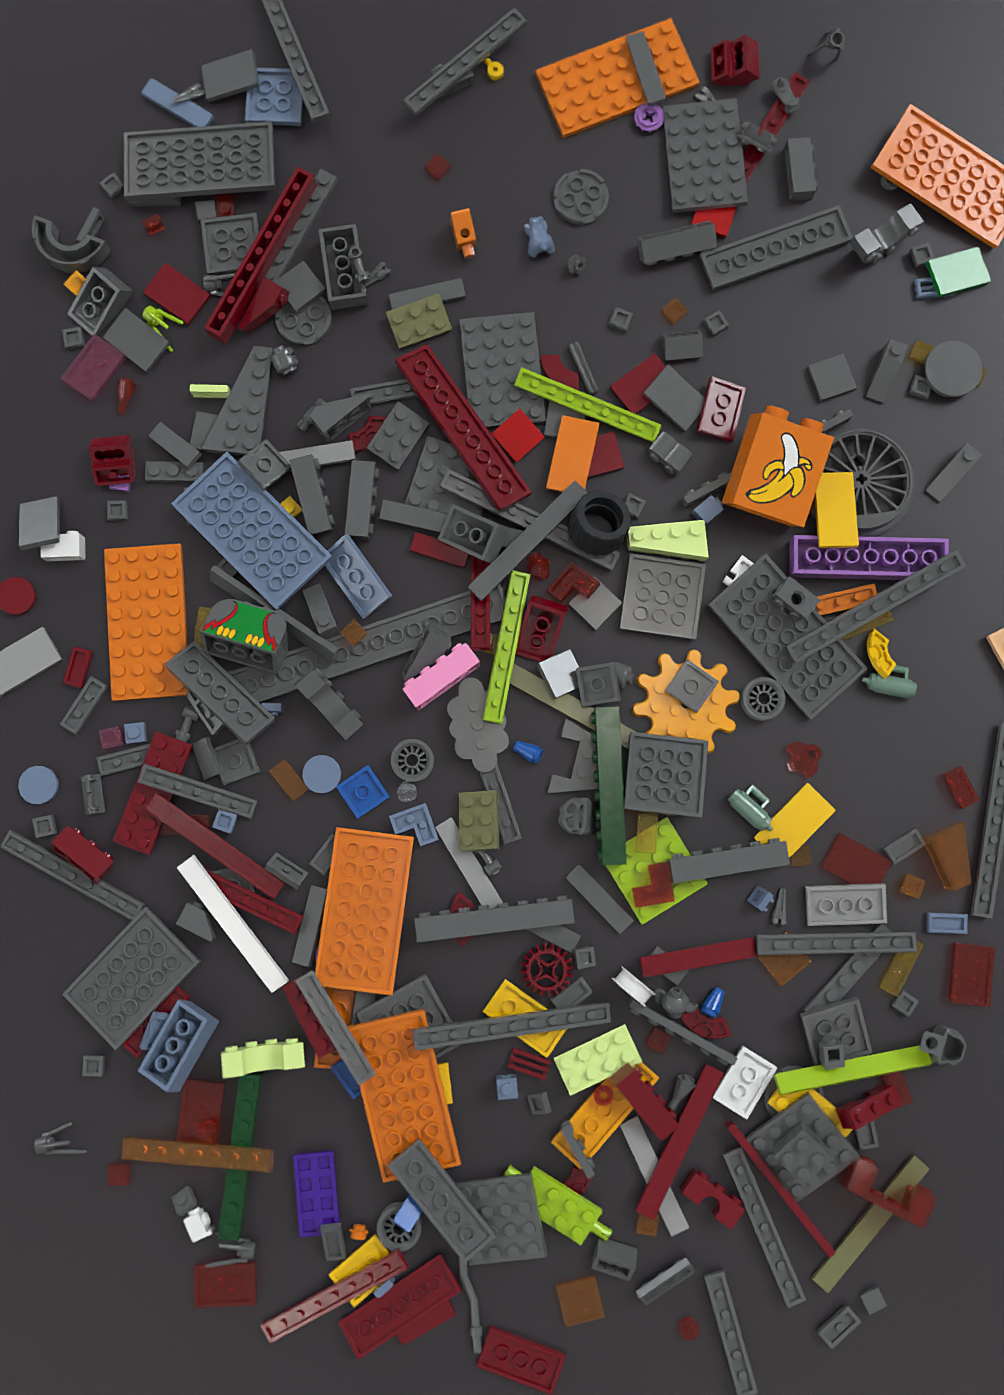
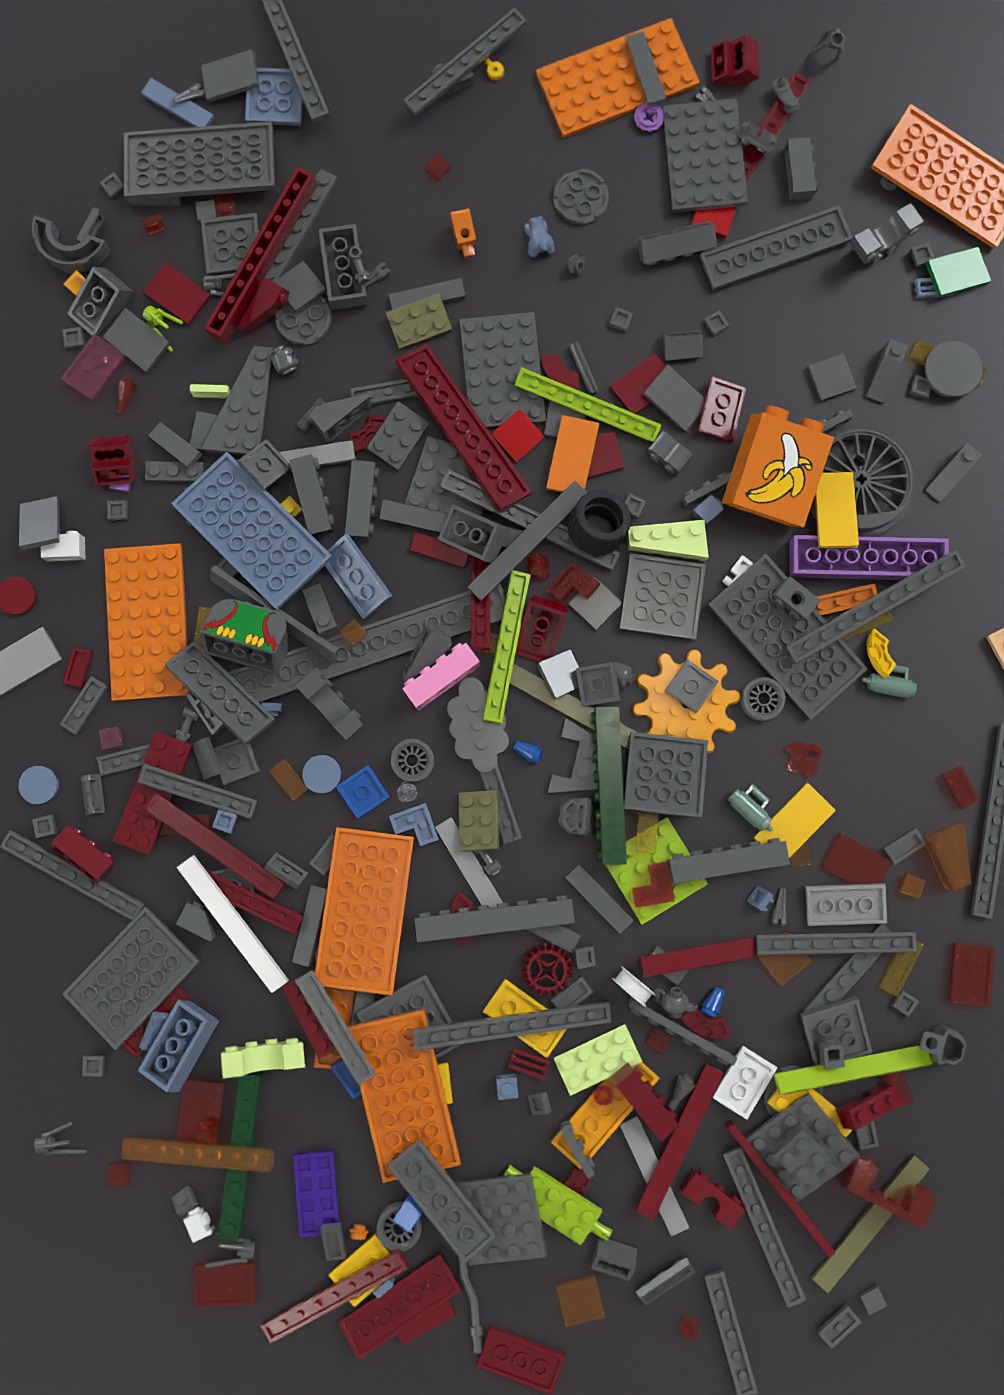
sand blue plate [124,722,147,744] -> none
clear orange tile [636,1213,659,1237] -> none
clear orange tile [661,297,688,325] -> none
sand blue tile [926,912,968,934] -> none

